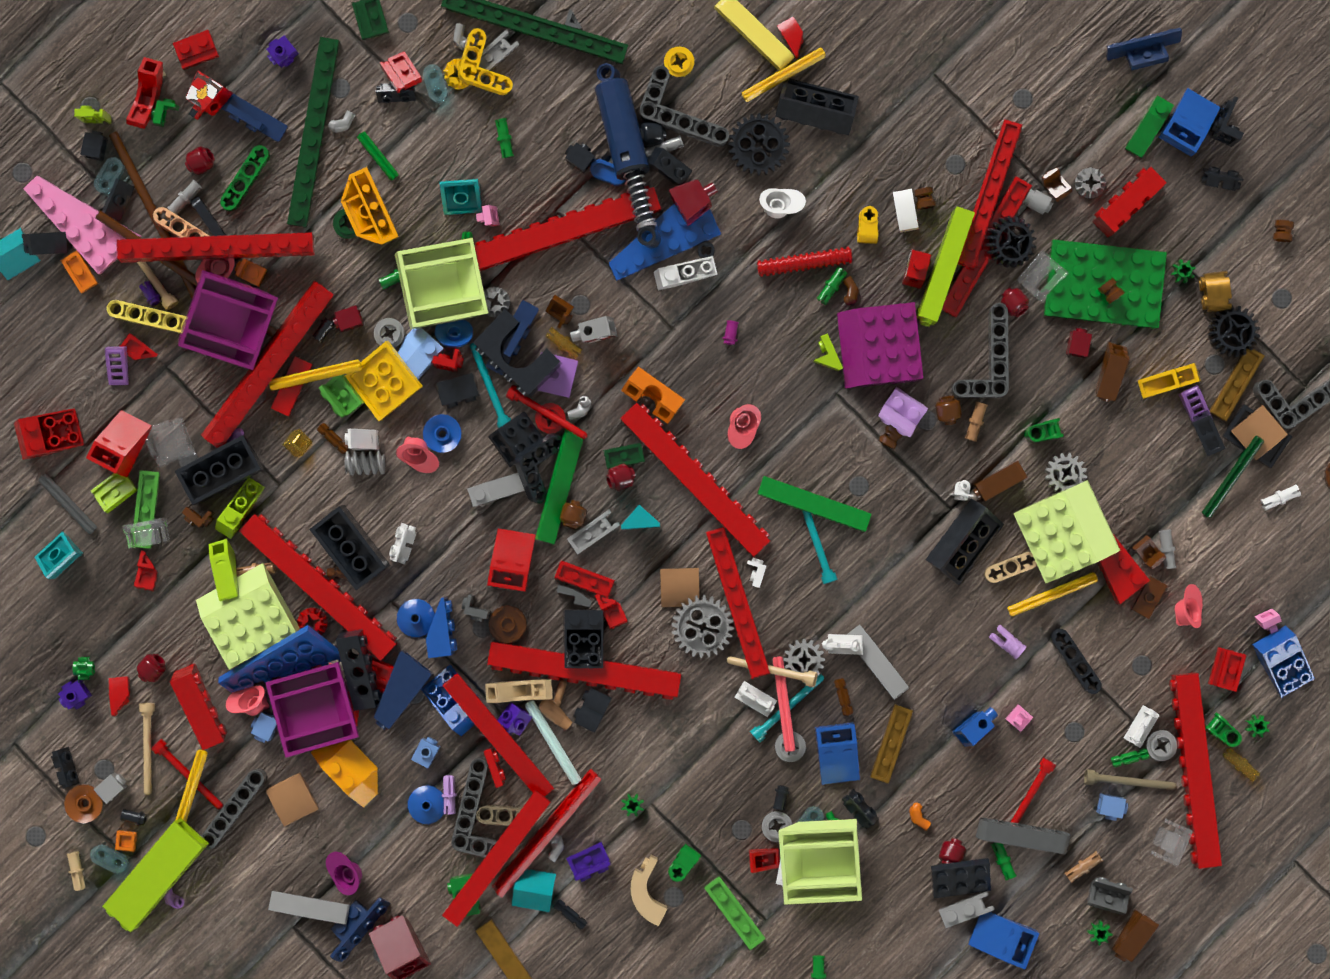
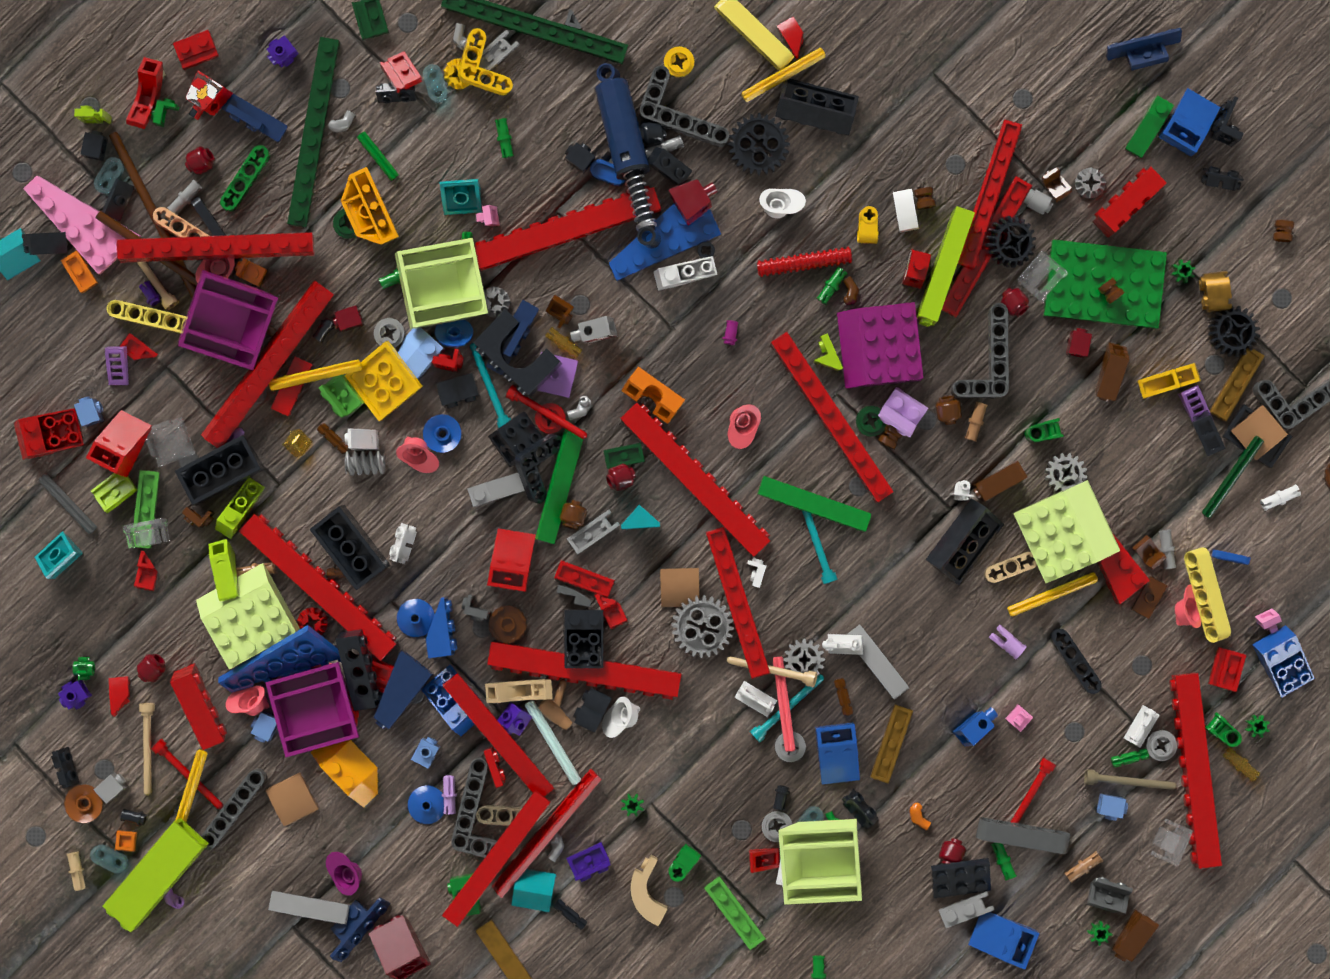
none -> medium blue brick [74,396,104,427]
none -> white piece [602,697,640,738]
none -> red brick [770,332,894,503]
none -> dark green gear [856,406,886,437]
none -> light yellow beam [1184,547,1231,643]
none -> blue tile [1212,550,1251,565]

